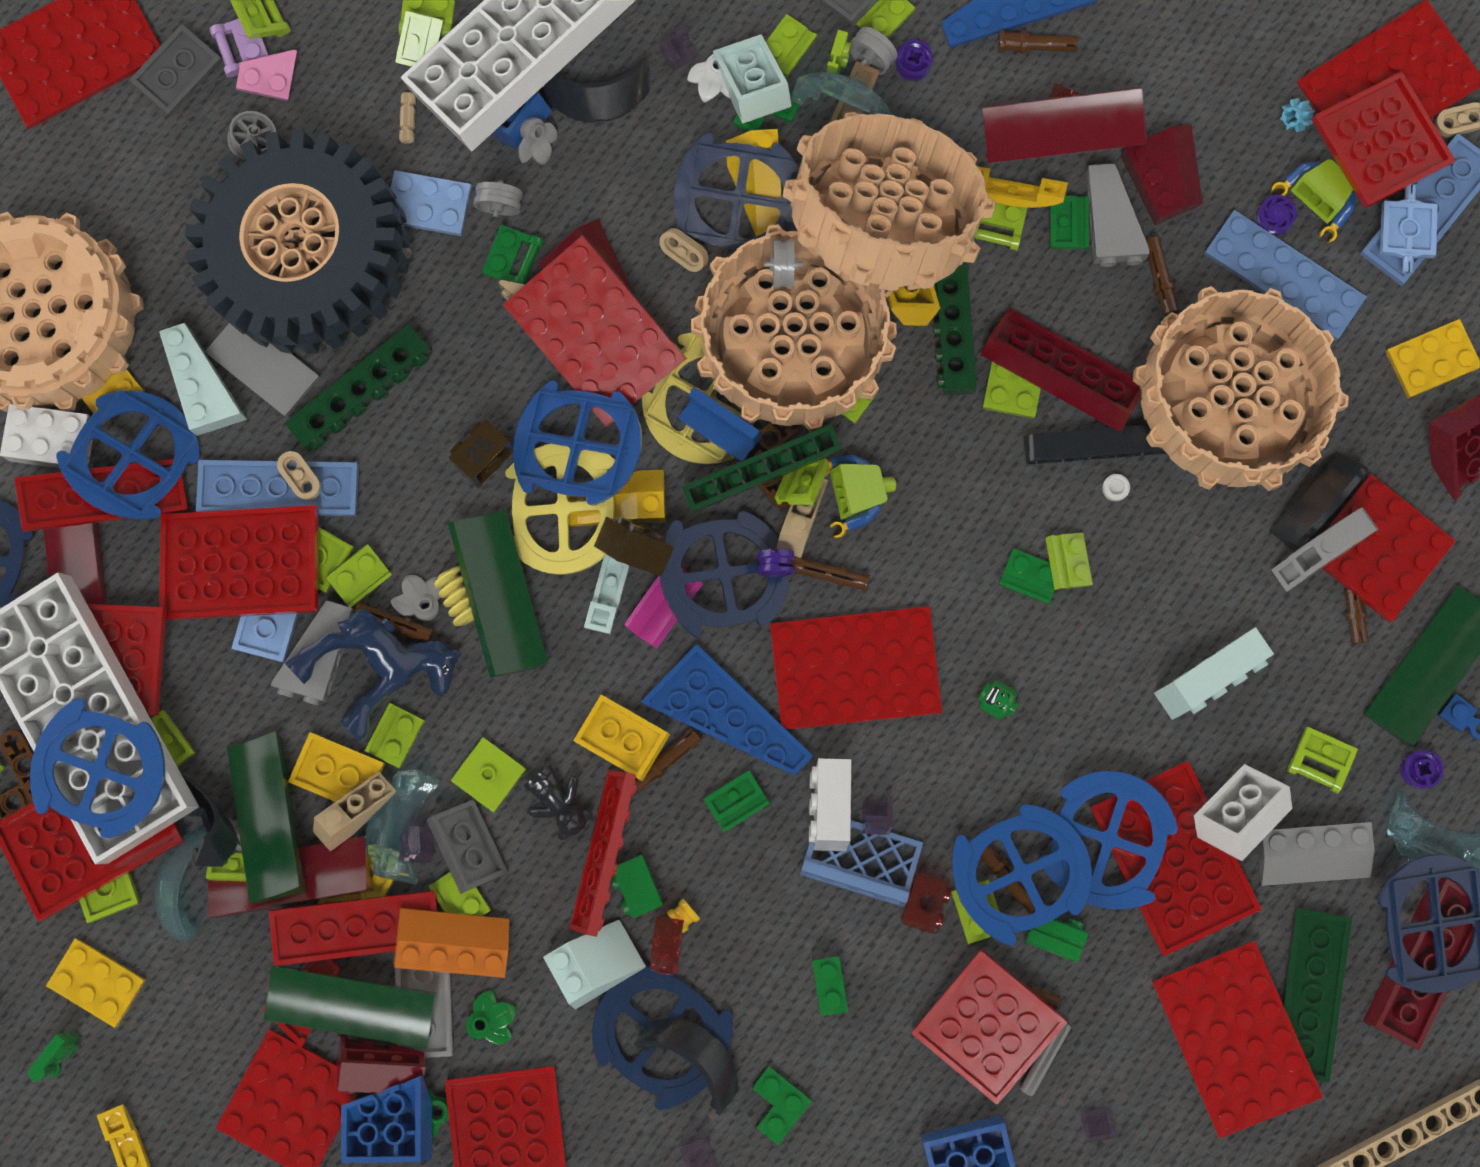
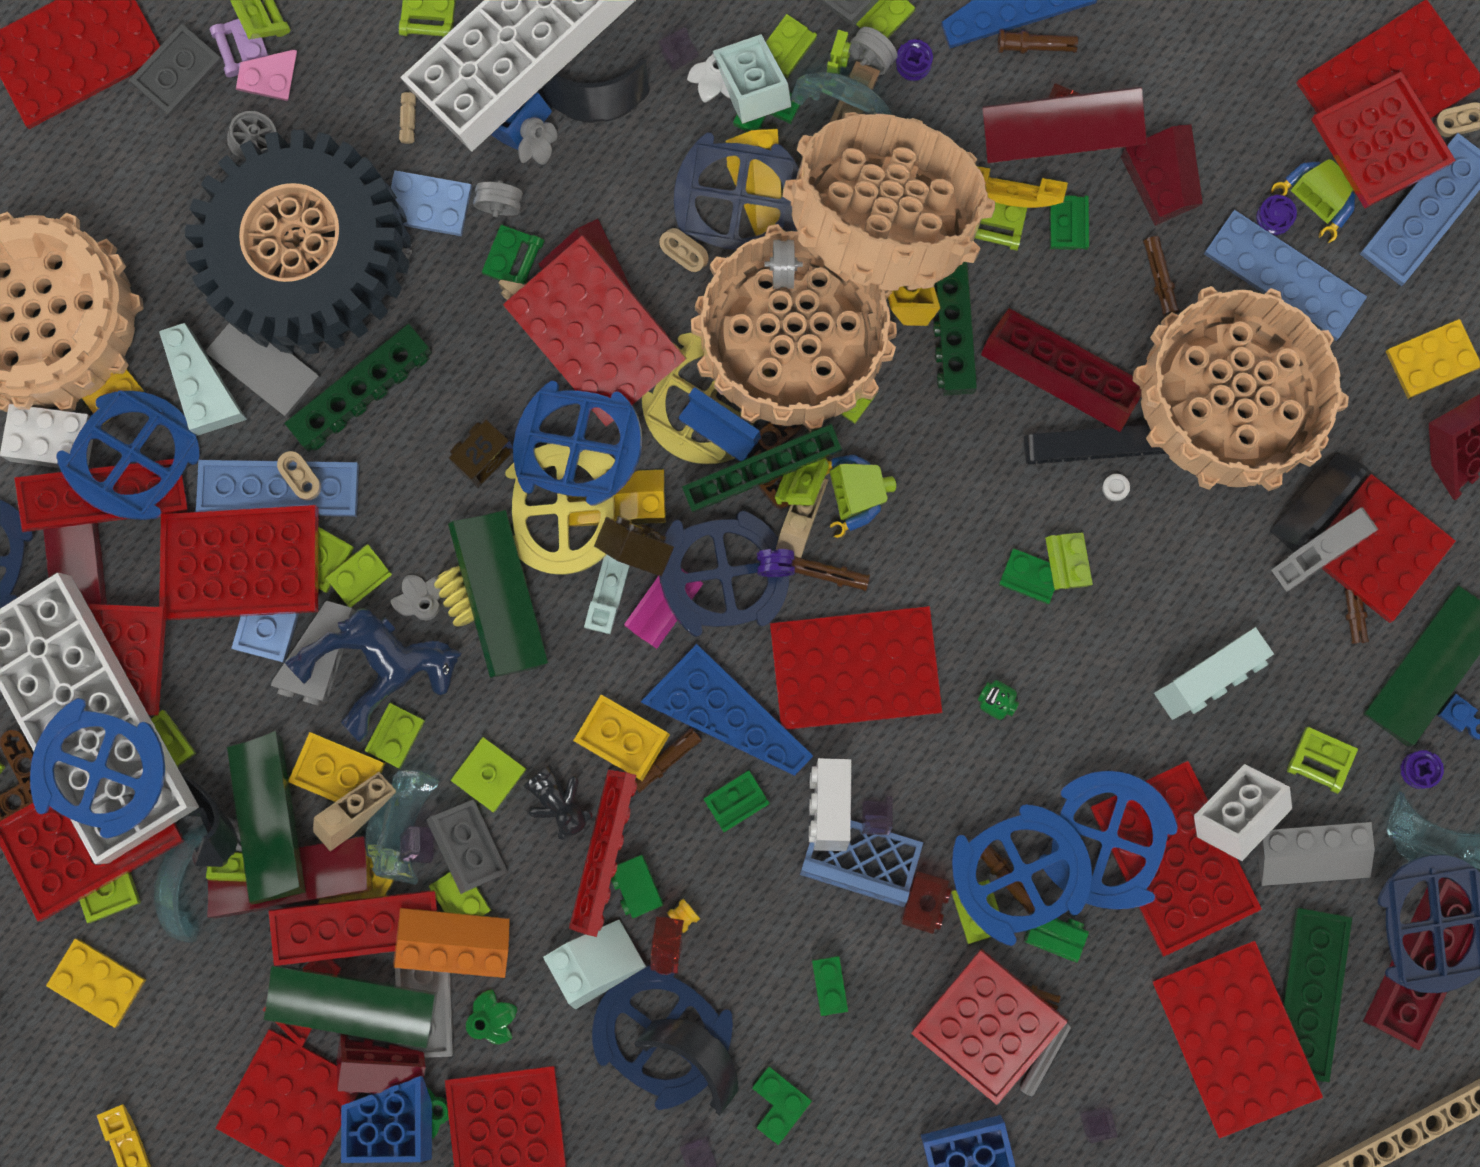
green plate [28,1031,81,1081] -> none
reddish brown pin [354,602,434,643] -> none
plate [395,10,444,67] -> none
lime plate [982,361,1041,419] -> none
light grey slope [1085,164,1150,267] -> none
medium azure gear [1280,98,1315,132] -> none
light blue plate [1380,184,1438,274] -> none

